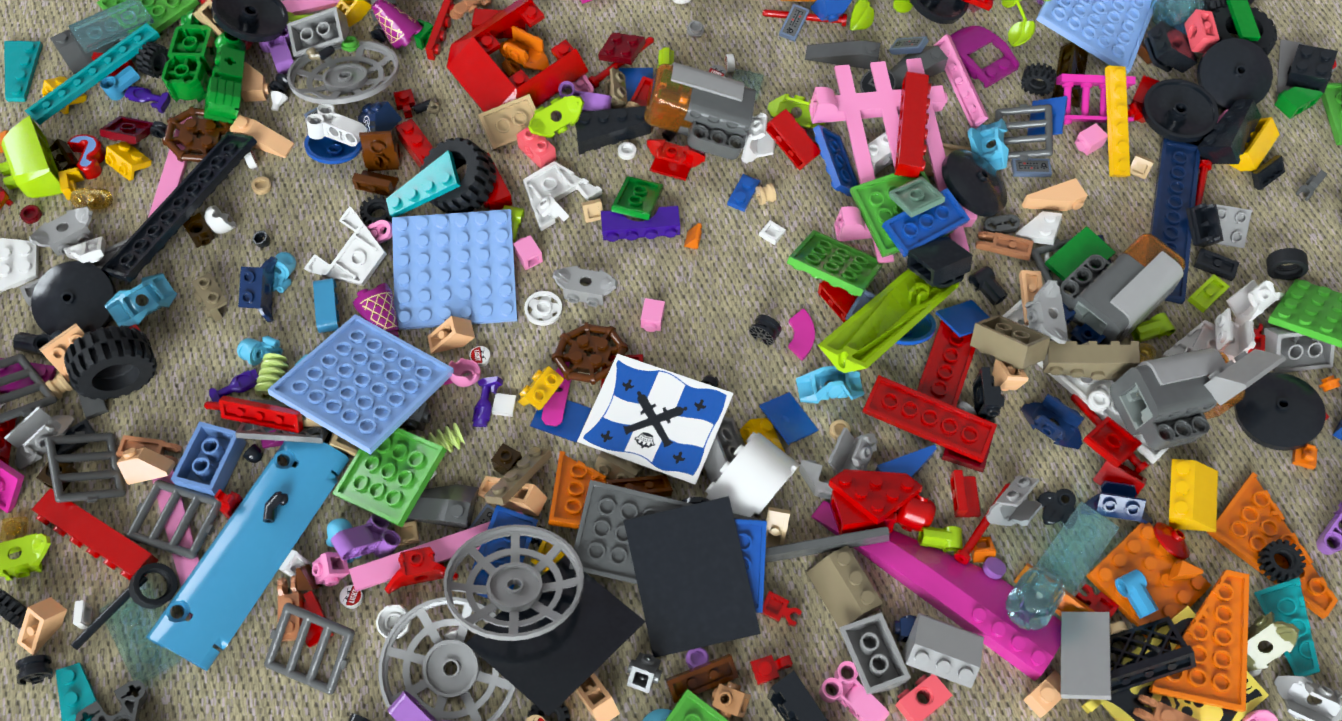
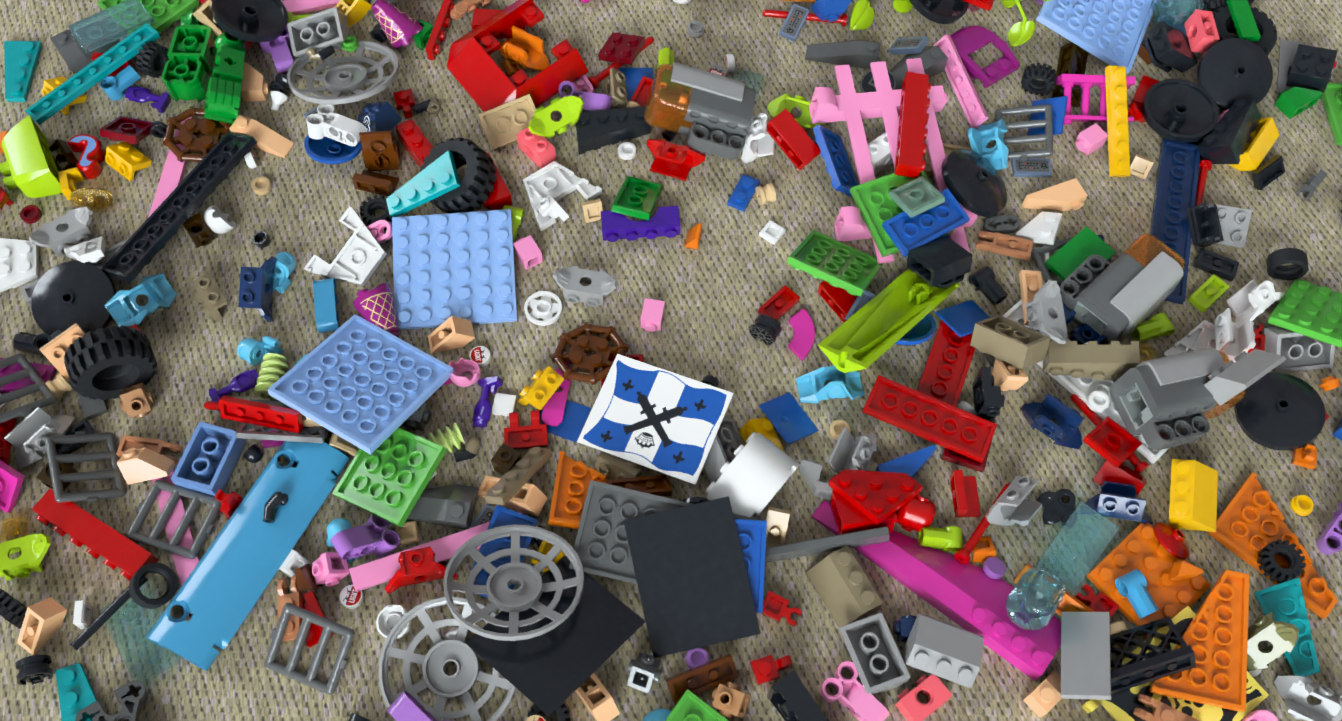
none -> medium nougat brick [119,382,155,418]
none -> arm [454,436,481,463]
none -> red plate [504,410,548,450]
none -> red plate [758,285,800,321]
none -> yellow plate [1290,495,1314,516]

